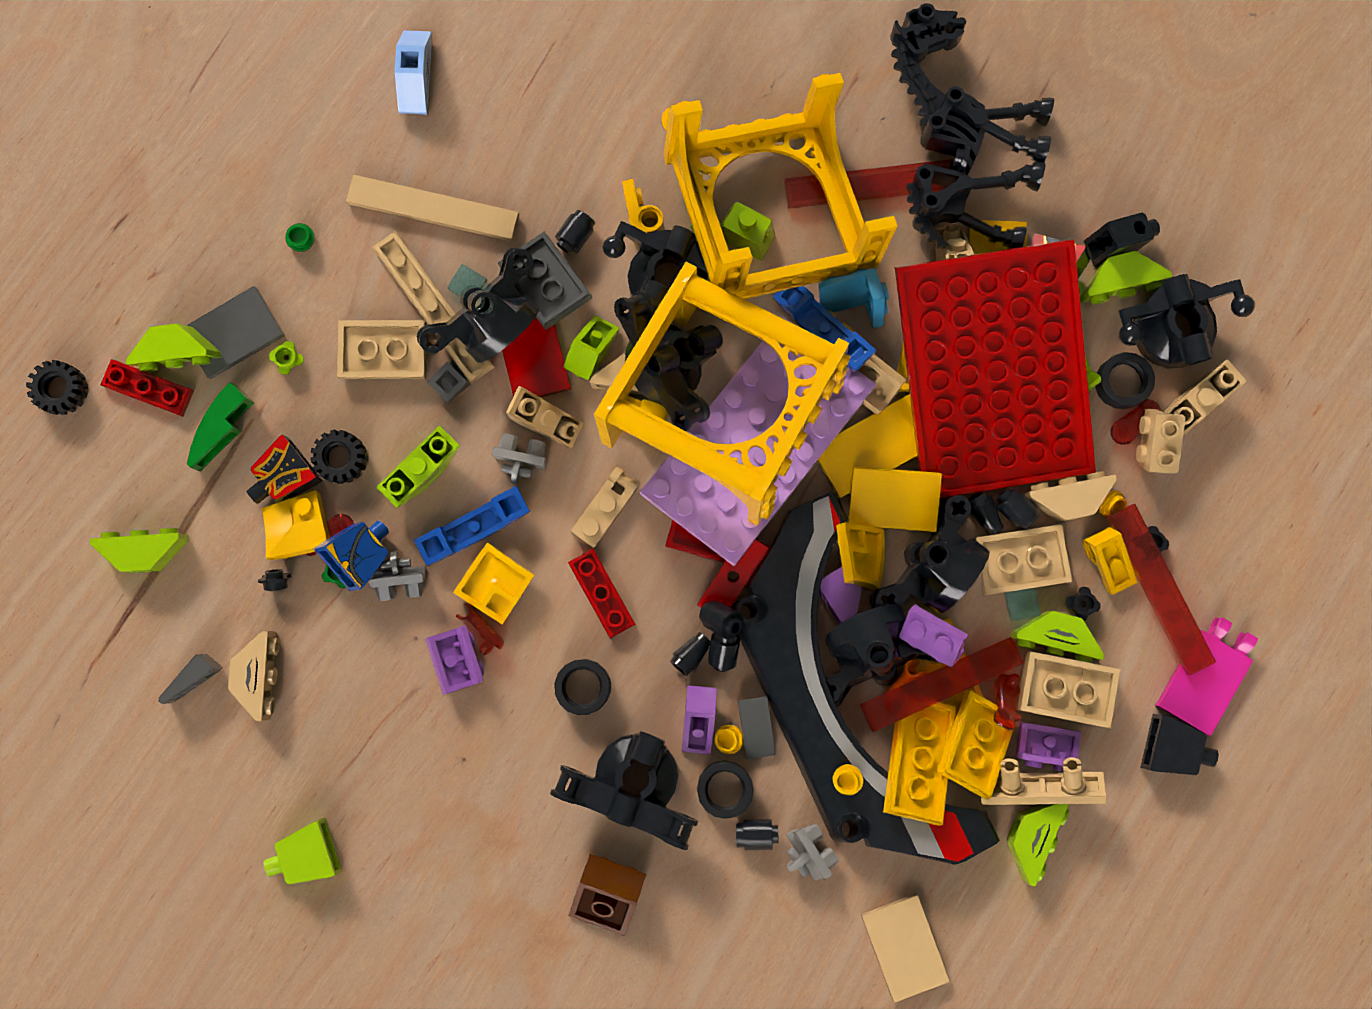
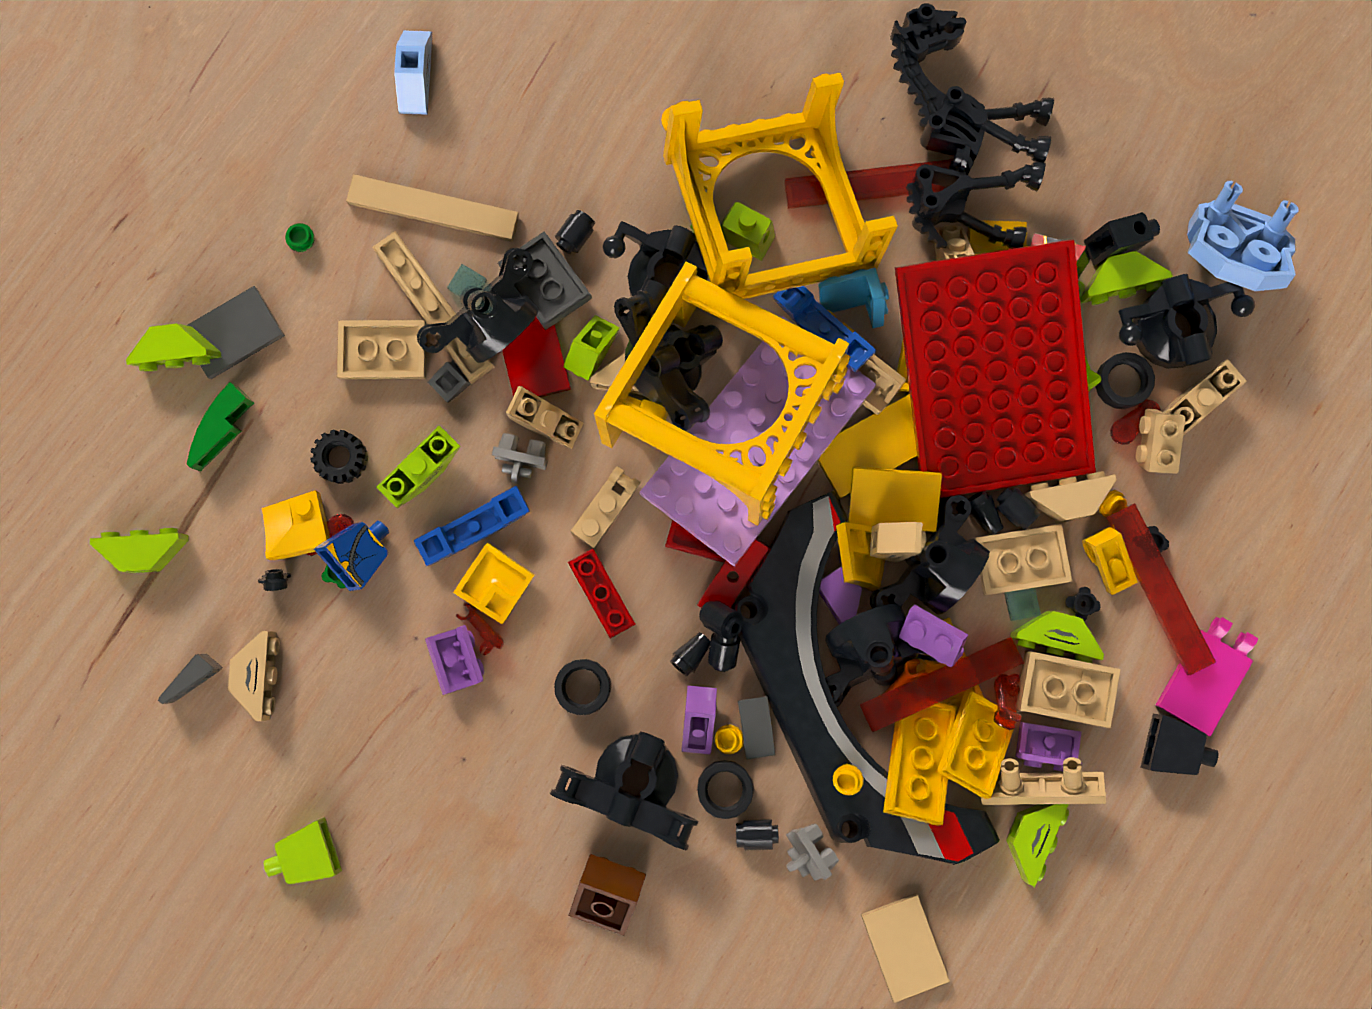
black tyre [26,360,88,415] -> none
red tile [100,359,194,417] -> none
torso [246,434,323,504] -> none
lime plate [269,341,304,375] -> none
dark grey hips [369,551,427,601] -> none
yellow plate [622,179,663,244] -> none
none -> tan slope [870,522,926,563]
none -> light blue brick [1187,181,1299,291]

